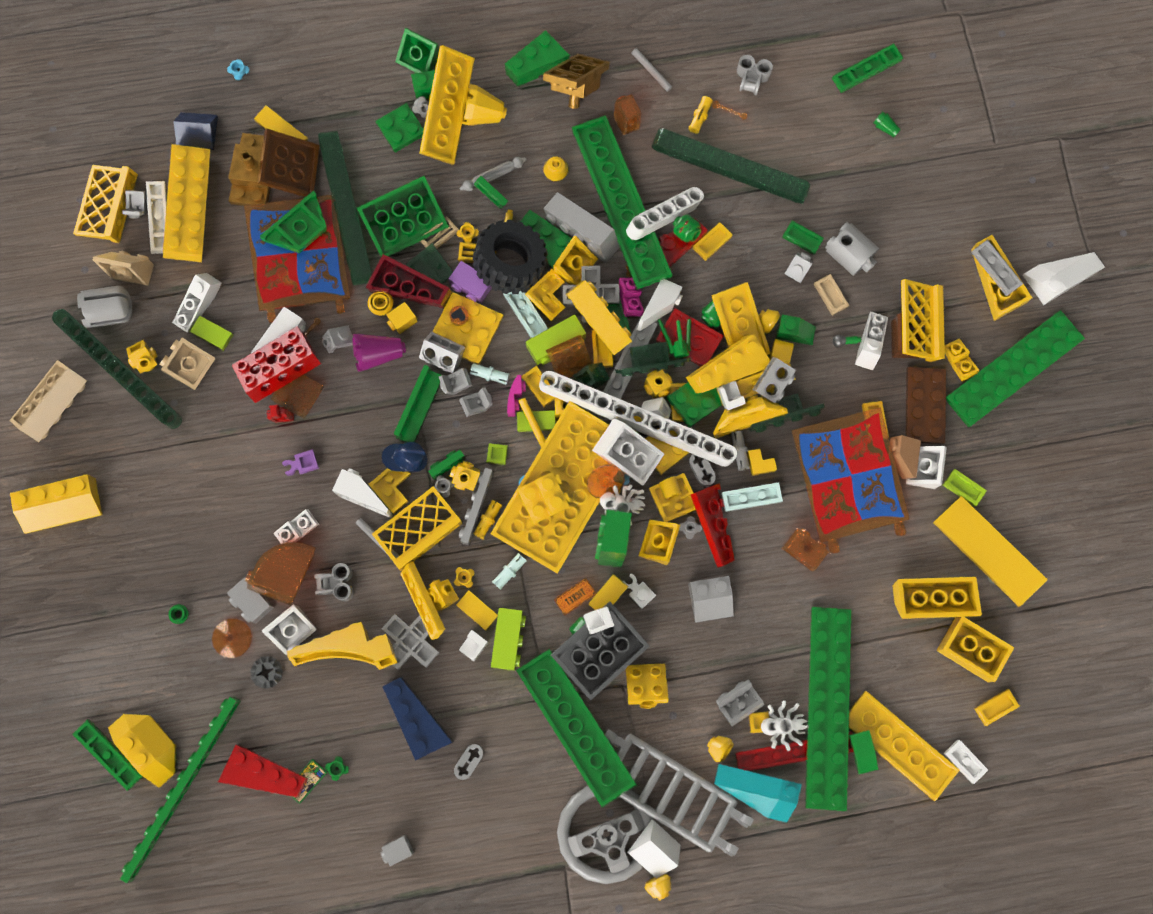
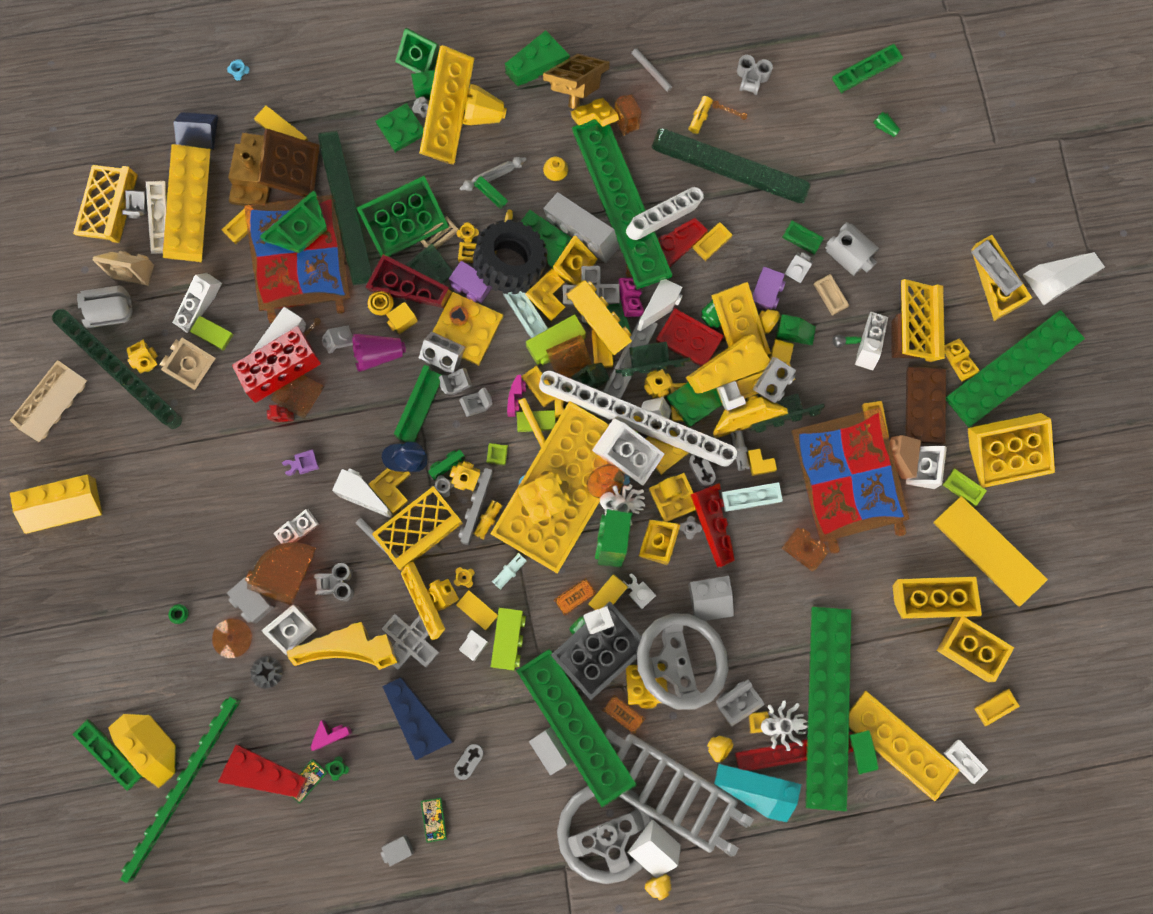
light aqua pin [470,363,510,385] -> none
green plant [658,319,691,358] -> none
green head [673,214,701,242] -> none
none -> yellow tile [222,205,253,244]
none -> dark pink slope [310,720,352,751]
none -> tile [421,798,447,843]
none -> light grey slope [529,727,572,775]
none -> yellow plate [570,98,619,127]
none -> clear orange tile [602,695,645,735]
none -> light grey piece [637,613,729,709]
none -> medium lavender brick [752,267,786,312]
none -> yellow slope [968,413,1055,488]

